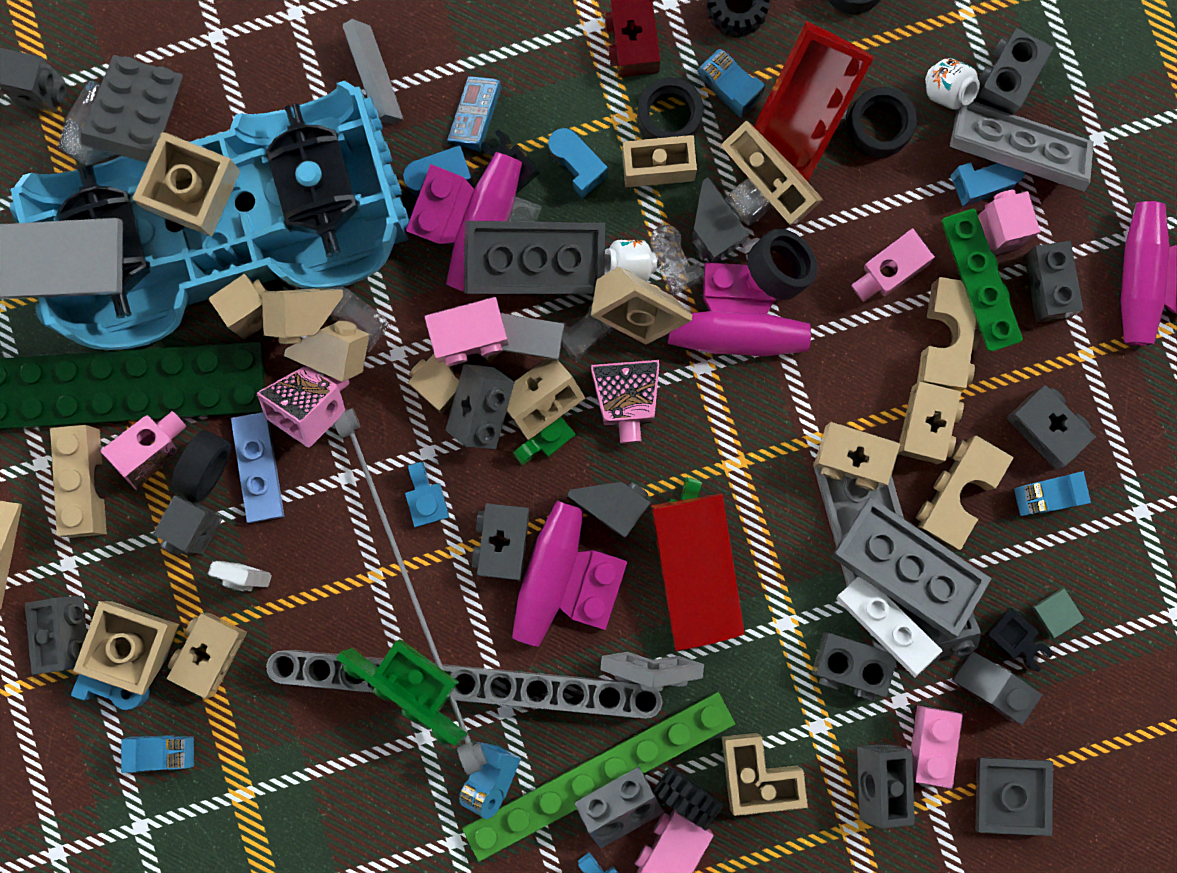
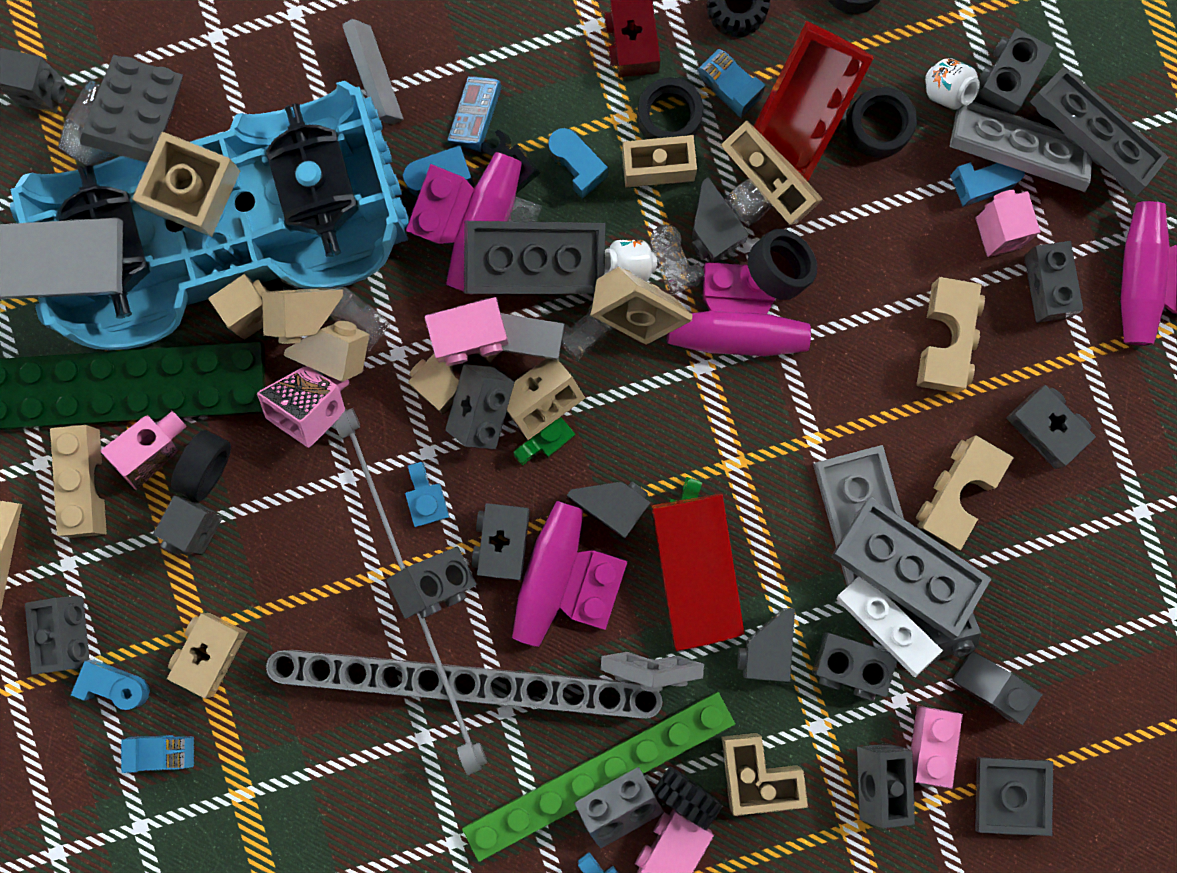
tan slope [73,601,179,695] -> none
white plate [208,561,272,591] -> none
light blue plate [231,412,285,523] -> none
green bracket [336,639,468,746] -> none
dark azure leg [459,742,521,819] -> none
torso [591,360,659,444] -> none
tan brick [814,422,901,491] -> none
bright pink torso [851,228,934,302] -> none
tan brick [898,381,964,464] -> none
green bracket [941,208,1023,352] -> none
black plate [985,608,1054,672] -> none
dark azure leg [1014,471,1091,516] -> none
sand green tile [1031,589,1084,638] -> none
none -> dark grey brick [386,546,477,619]
none -> dark grey slope [737,608,795,682]
none -> dark grey plate [1030,66,1169,196]

